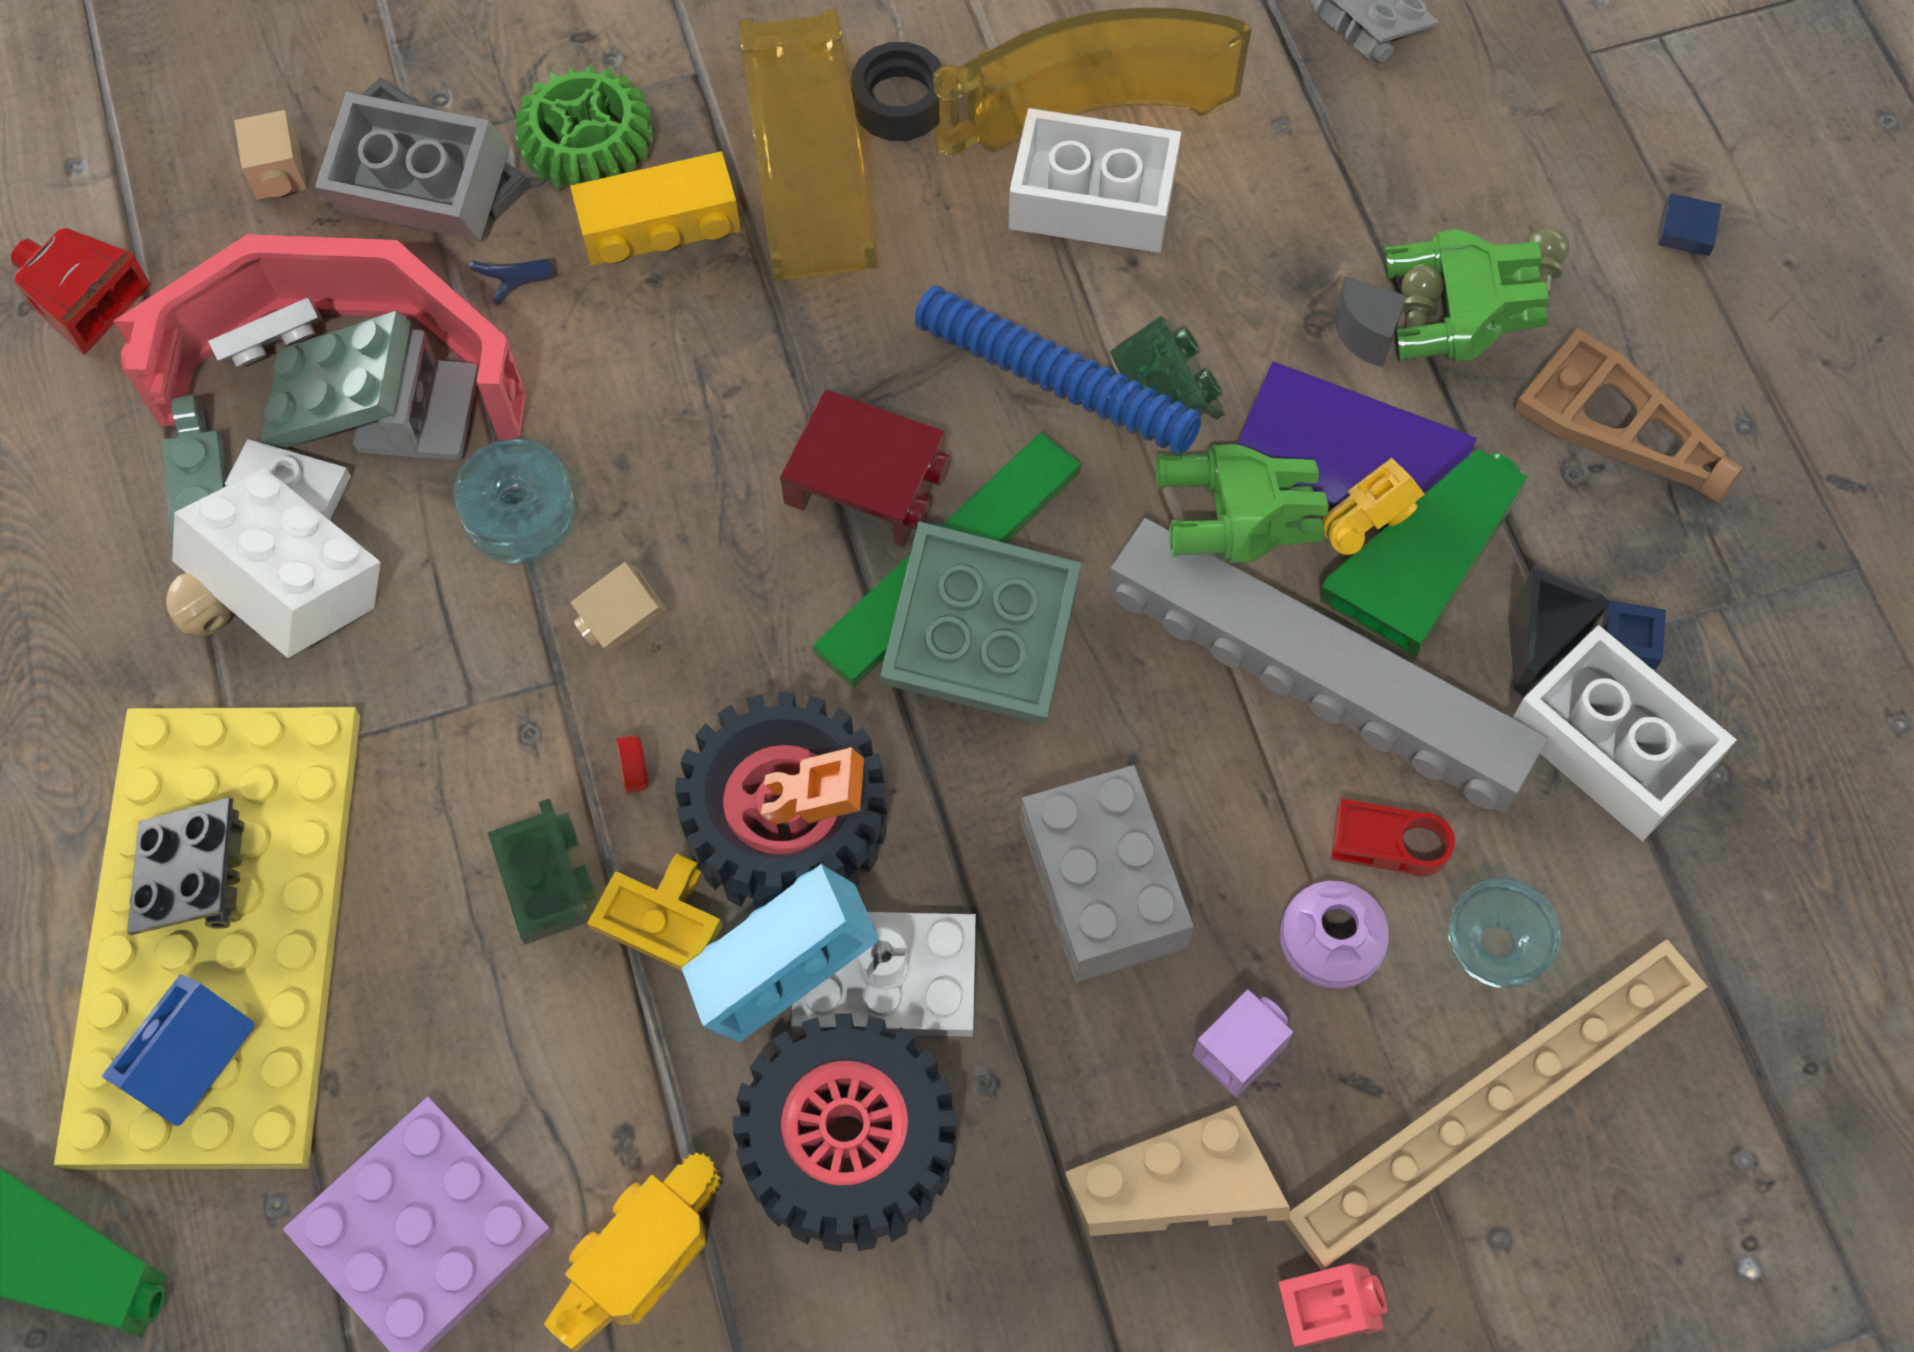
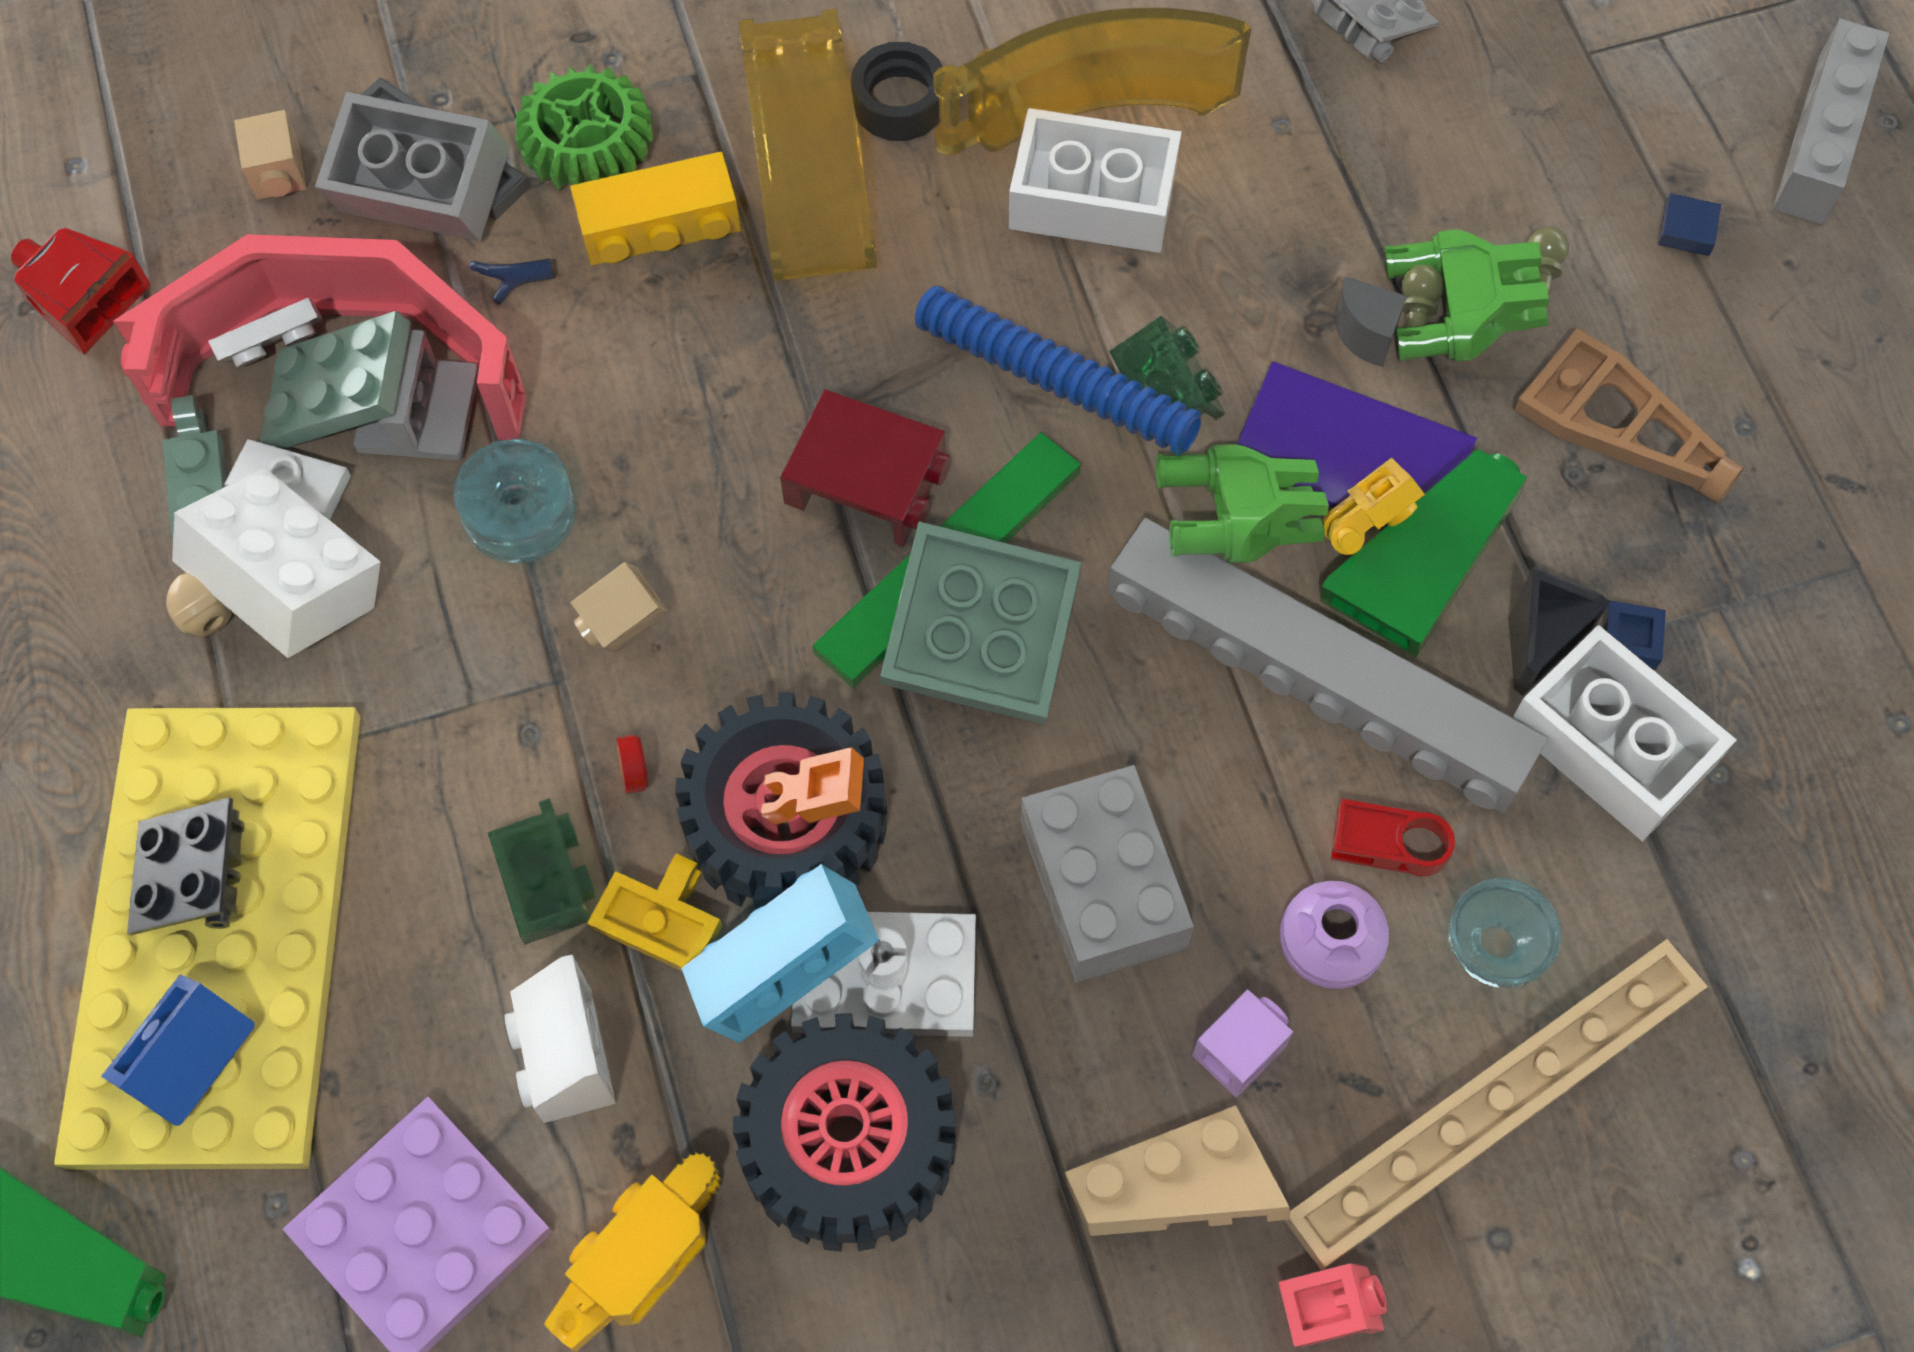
none -> white slope [505,955,616,1123]
none -> light grey brick [1772,18,1889,225]

